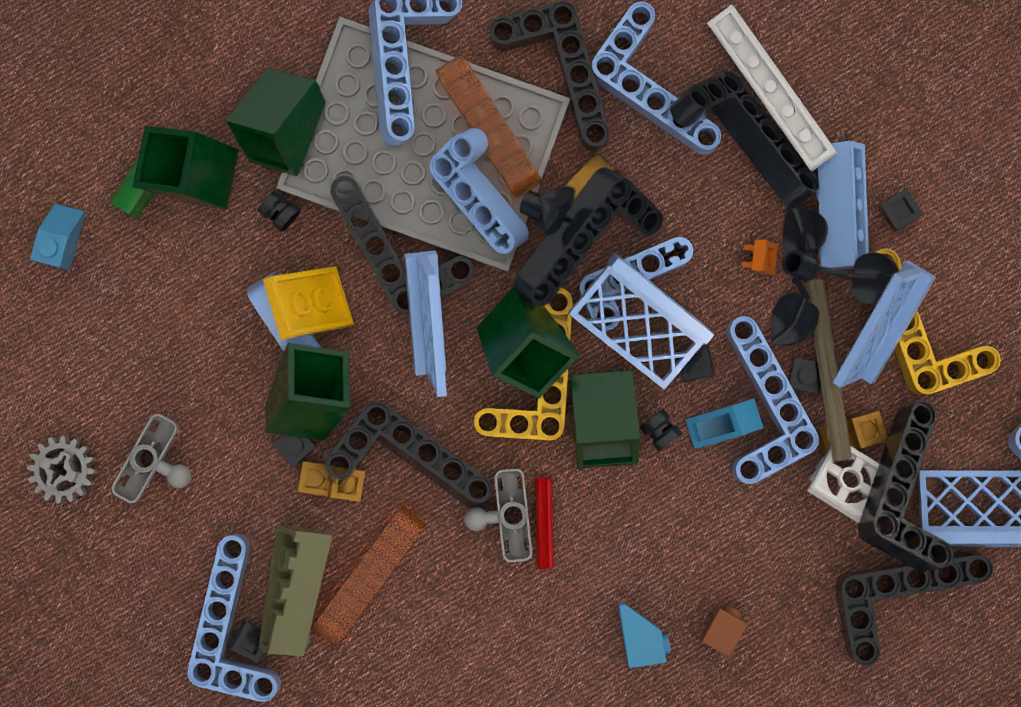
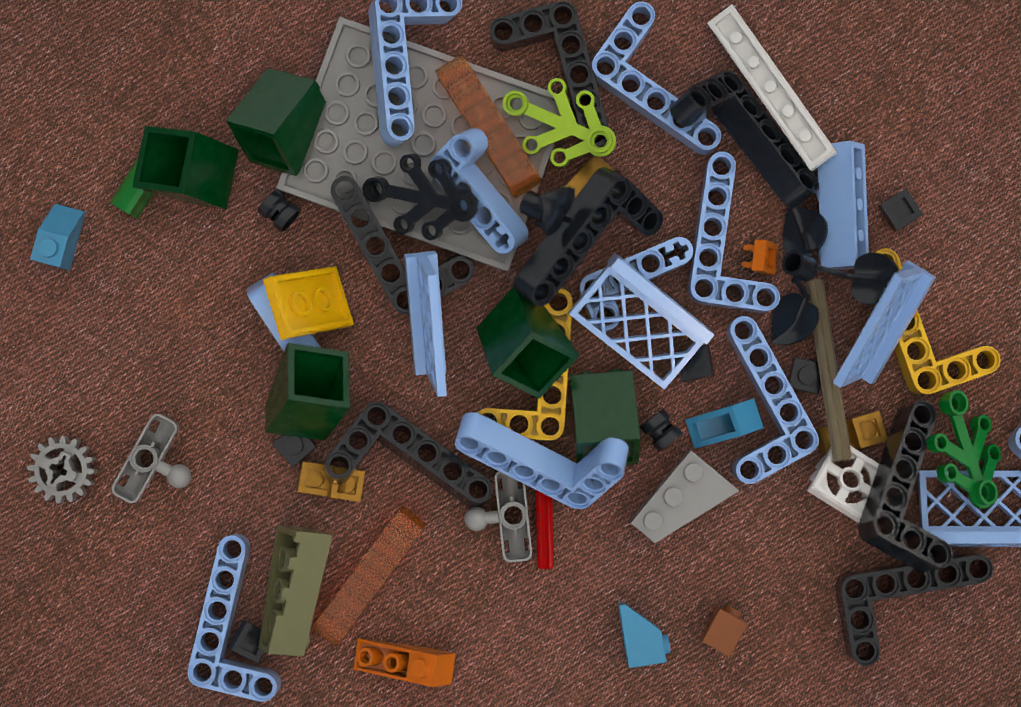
none -> orange slope [353,638,456,687]
none -> black plant [362,153,478,240]
none -> light blue beam [455,412,628,509]
none -> lime plant [503,78,616,167]
none -> light grey wedge [629,450,739,543]
none -> light blue beam [688,152,780,313]
none -> green plant [927,390,1001,509]

